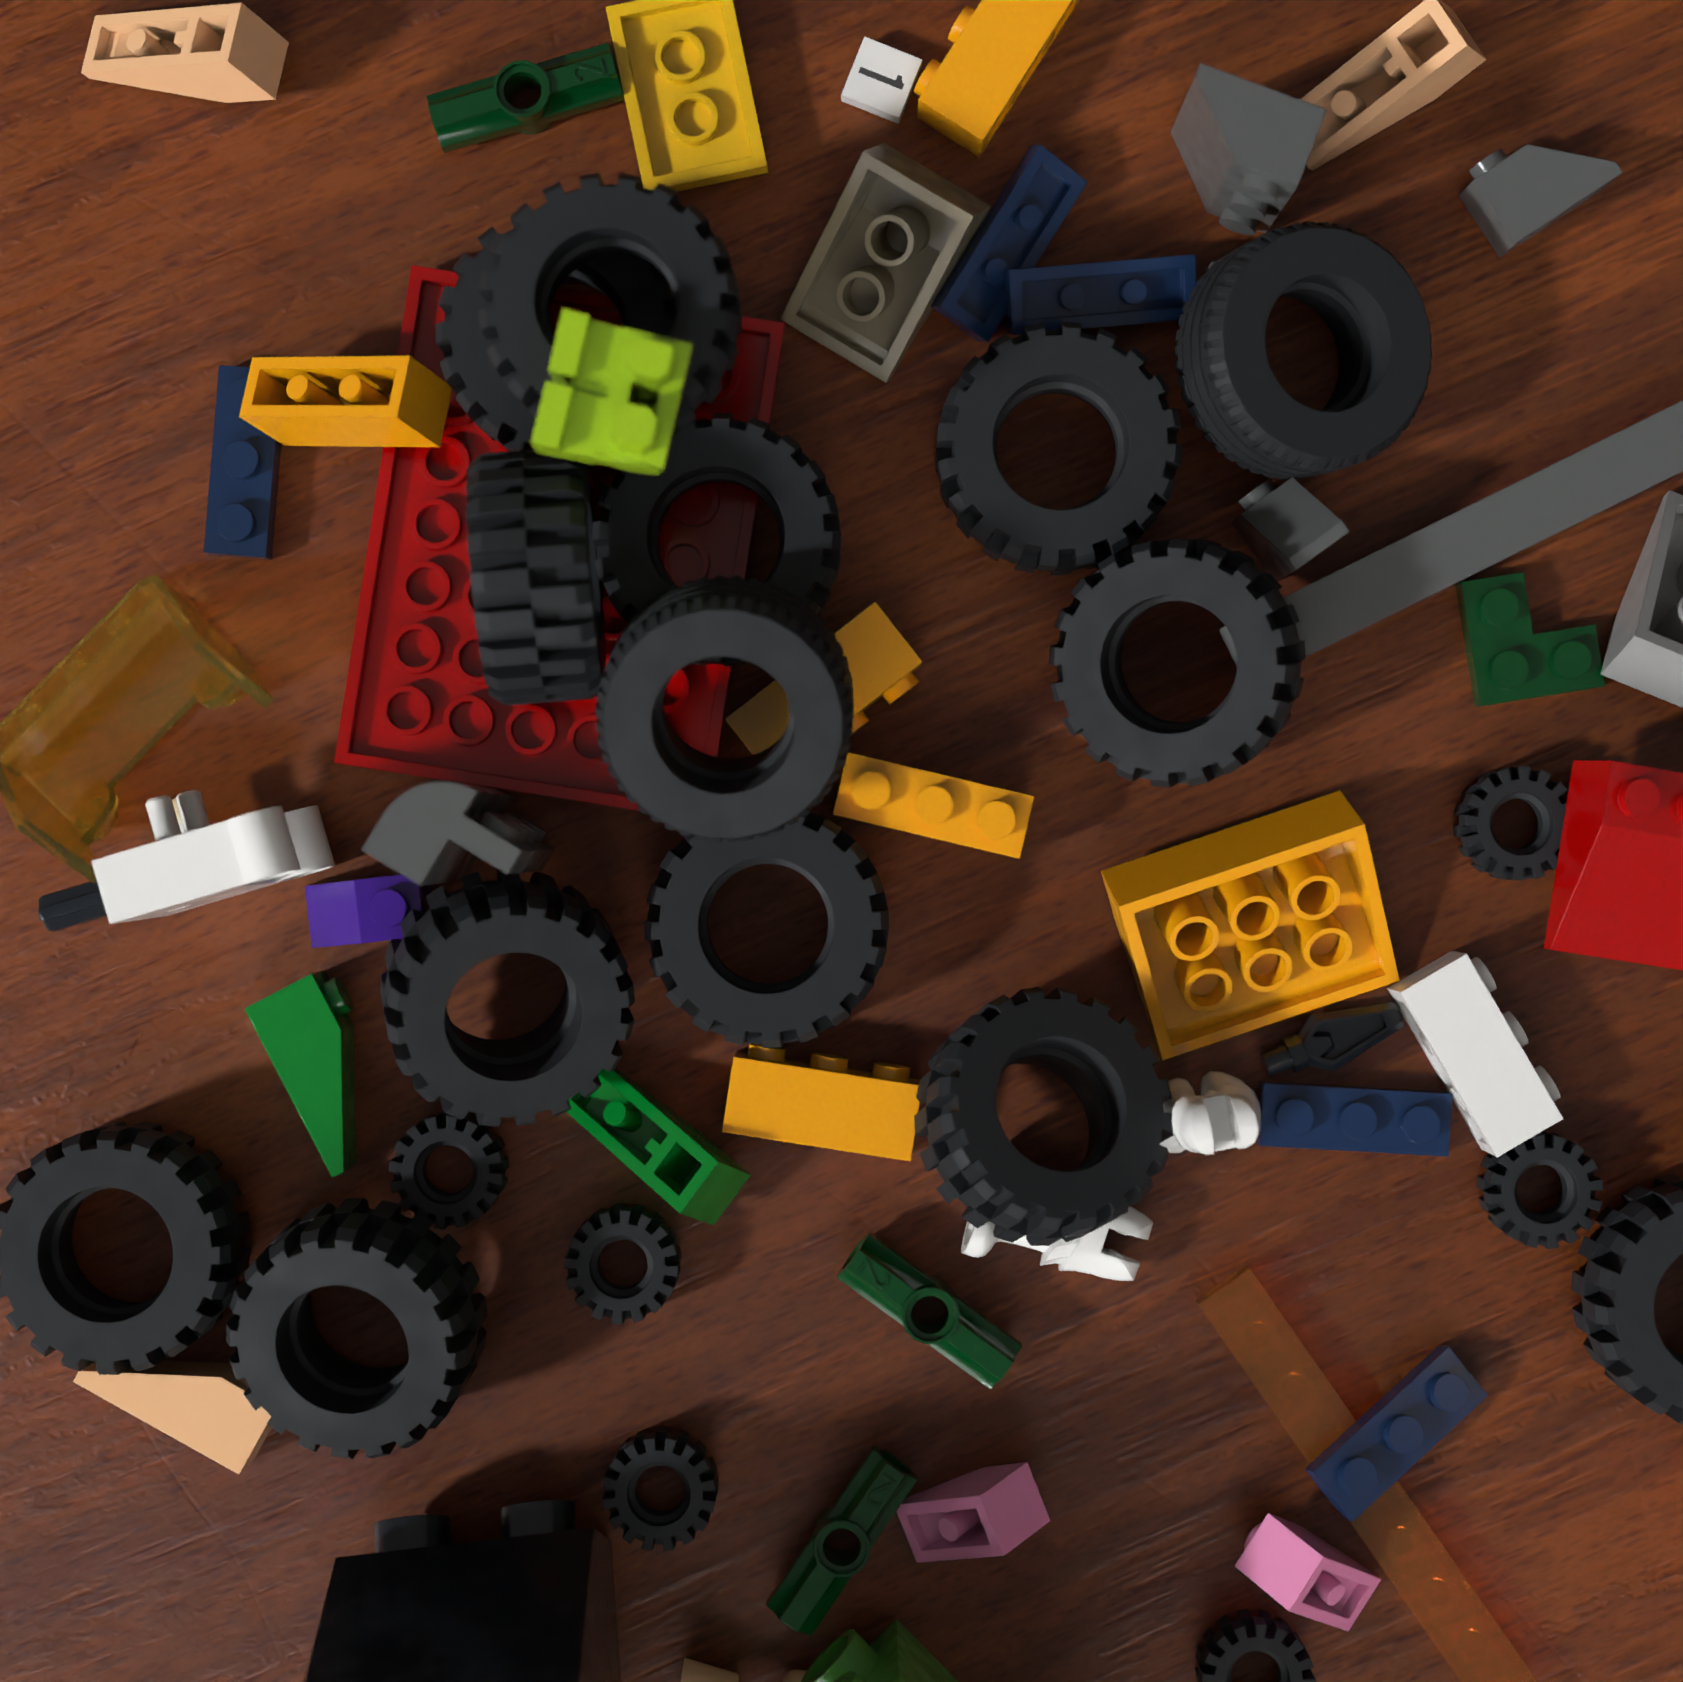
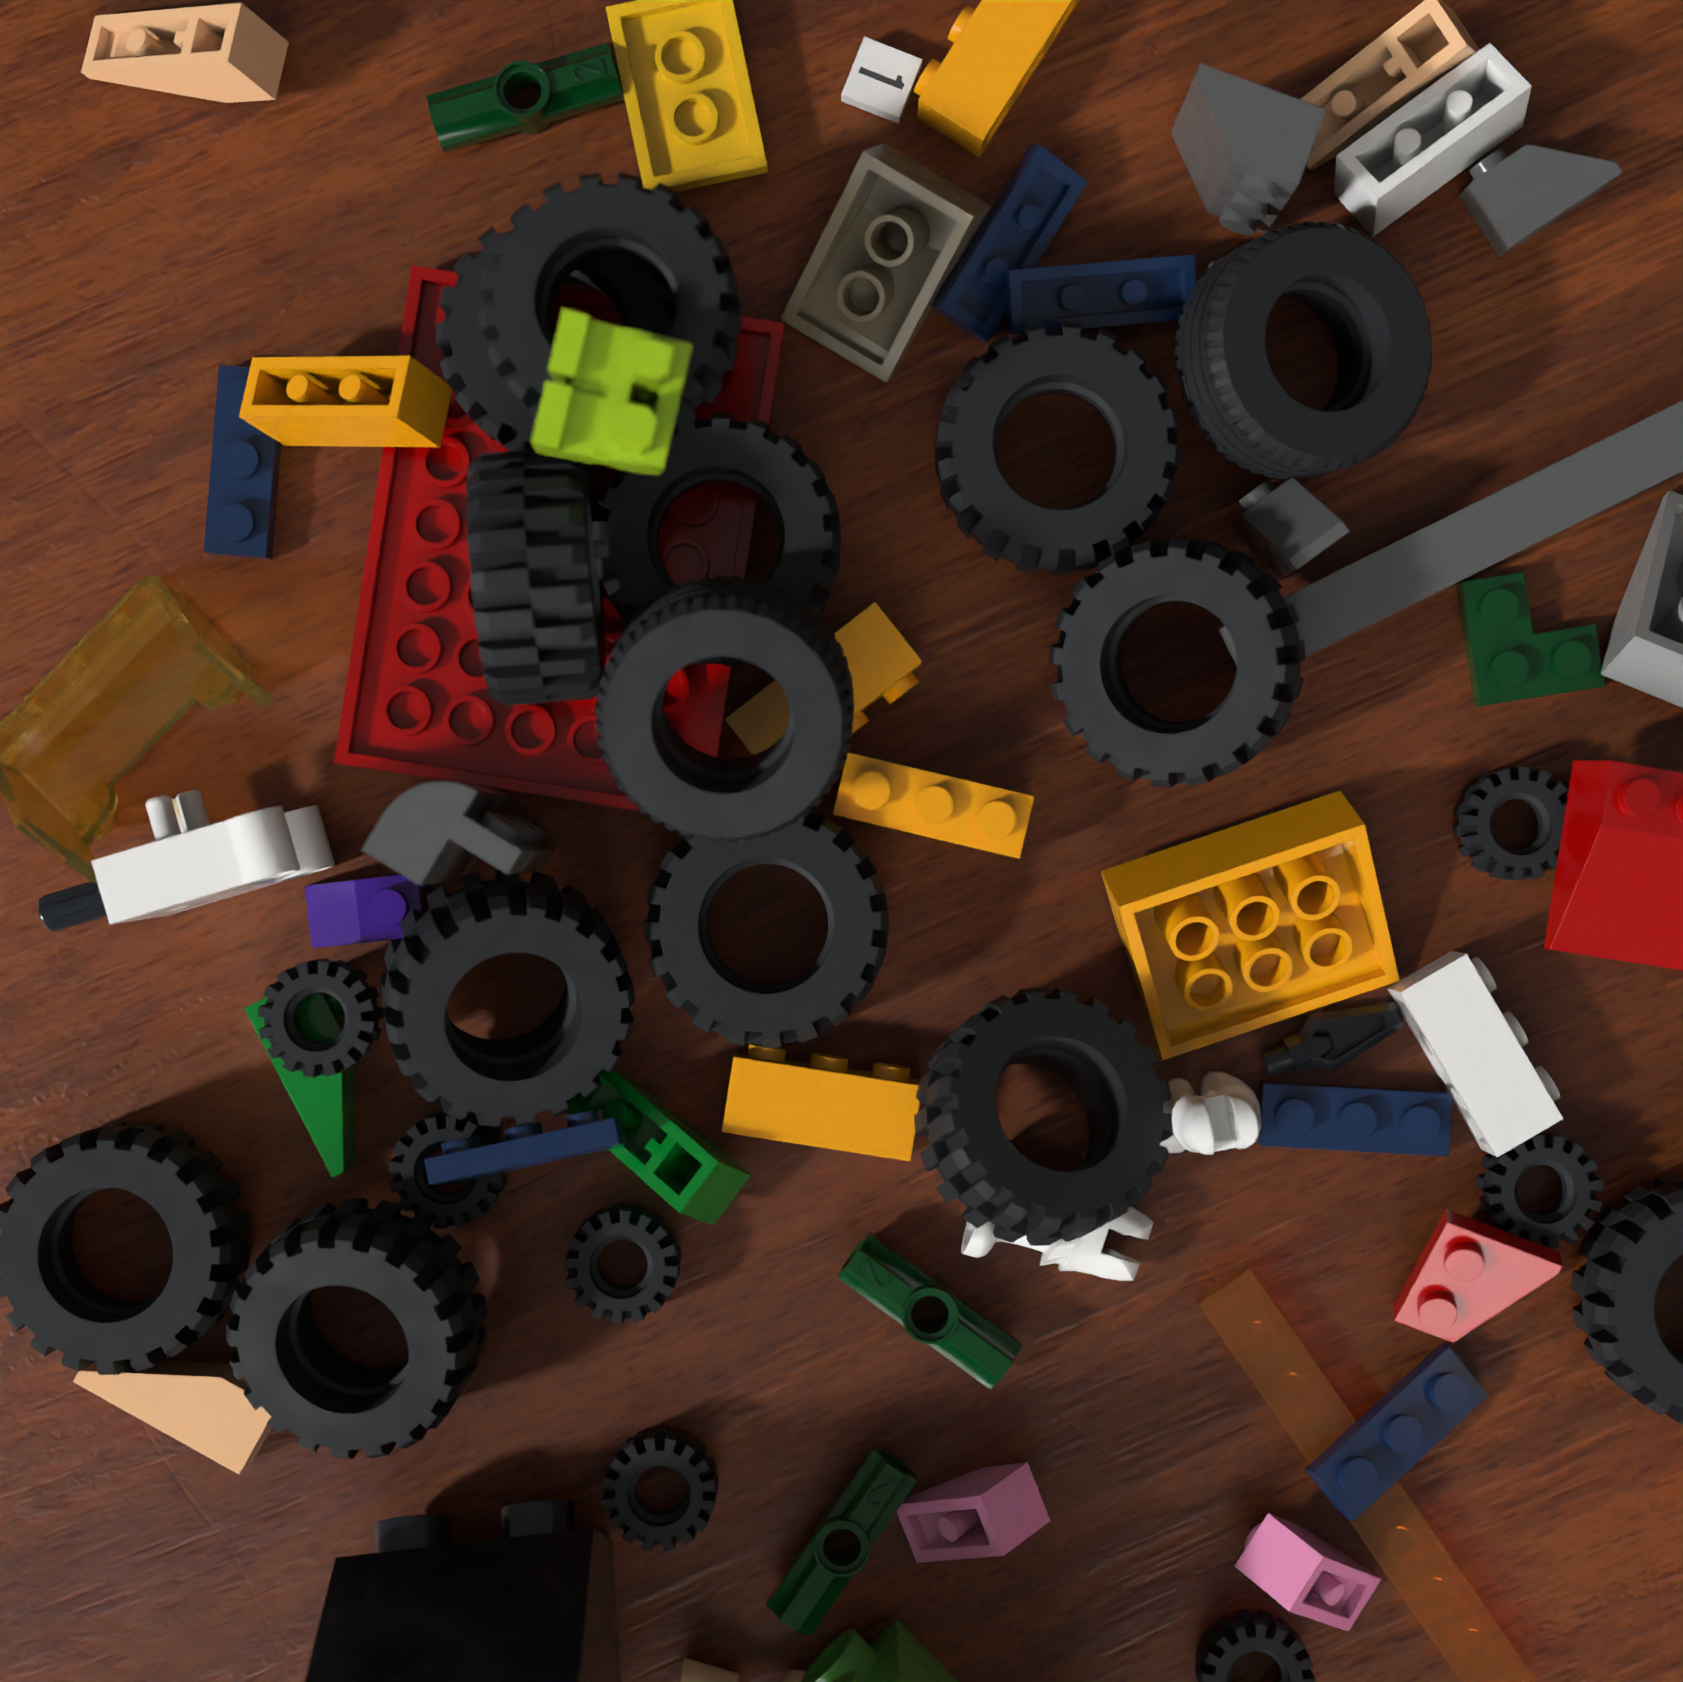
none -> black tyre [258,958,384,1078]
none -> dark blue plate [424,1109,628,1185]
none -> white brick [1333,43,1532,237]
none -> wing [1393,1209,1563,1343]

